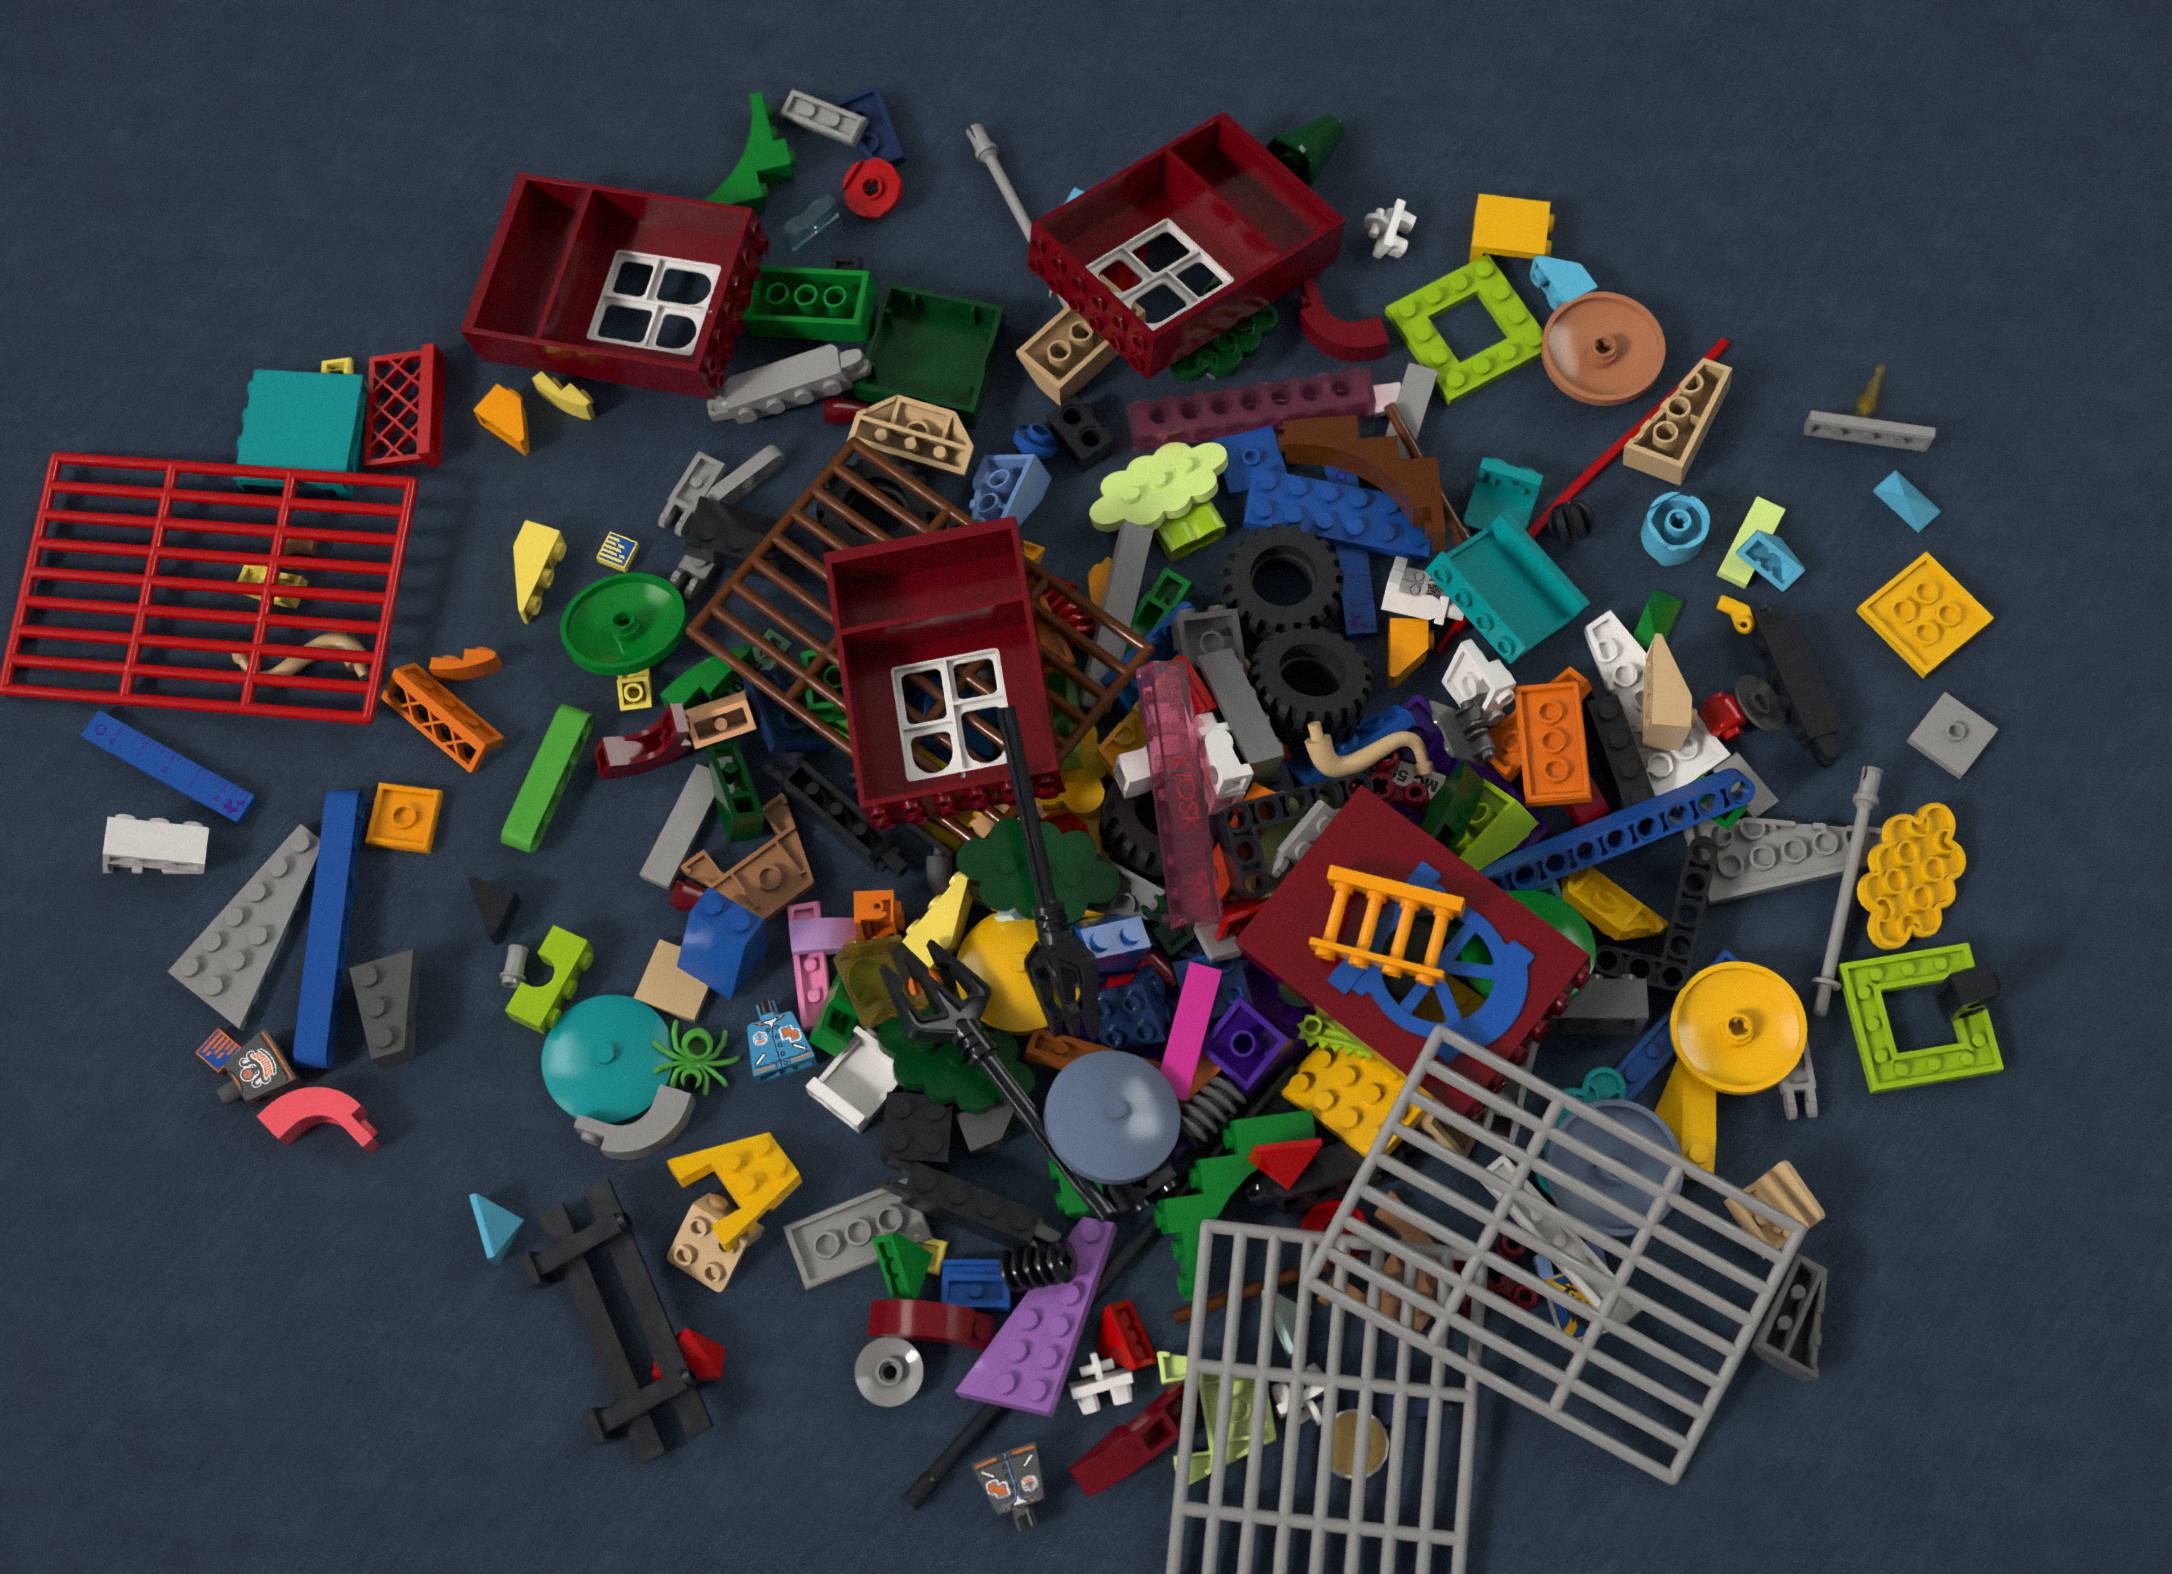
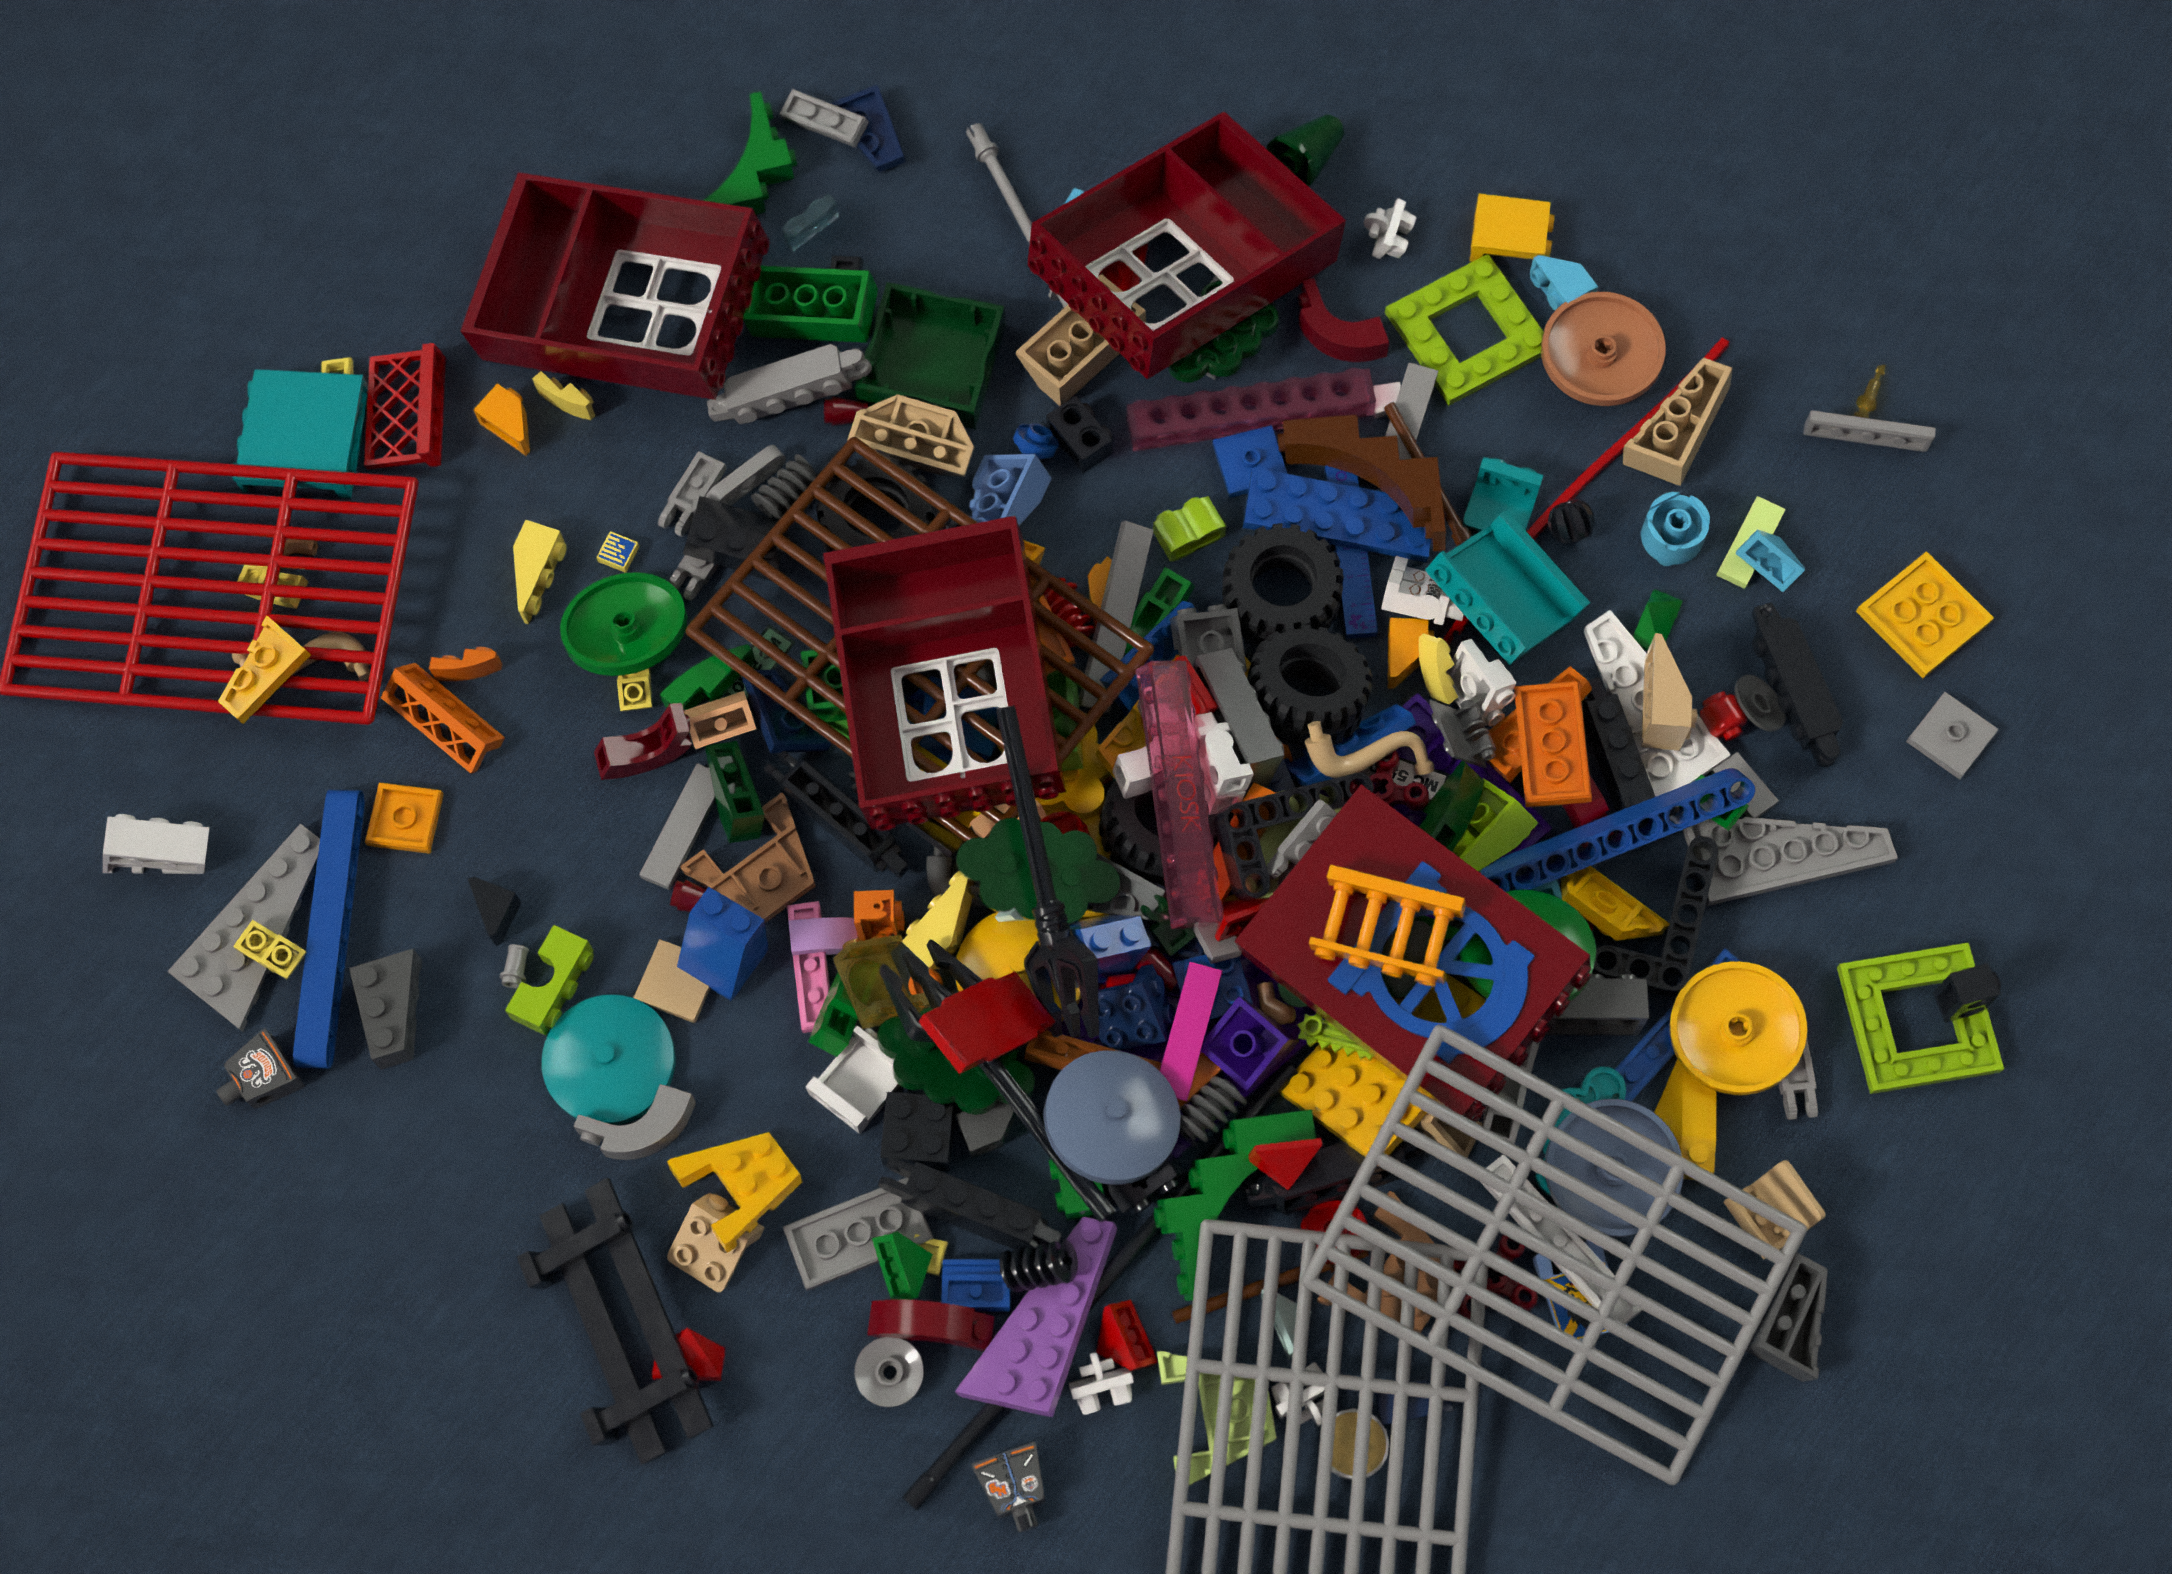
blue tile [80,710,258,826] -> none
tile [195,1028,241,1076] -> none
coral arch [257,1087,381,1154] -> none
medium azure slope [469,1193,524,1265] -> none
bright green beam [501,704,594,854] -> none
bright green animal [652,1020,741,1096] -> none
dark azure torso [747,1000,818,1085] -> none
red plate [843,158,904,220] -> none
dark red slope [1068,1382,1200,1497] -> none
yellowish green plate [1089,442,1229,532] -> none
yellow arm [1716,594,1755,634] -> none
light grey bar [1811,766,1883,1017] -> none
yellow plate [1857,802,1967,950] -> none
medium azure slope [1873,470,1941,533] -> none
none -> yellow wing [218,615,311,724]
none -> light yellow slope [233,919,307,980]
none -> dark grey piece [751,454,817,520]
none -> red piece [918,971,1055,1074]
none -> medium nougat arm [1257,982,1296,1025]
none -> light yellow slope [1419,633,1458,704]

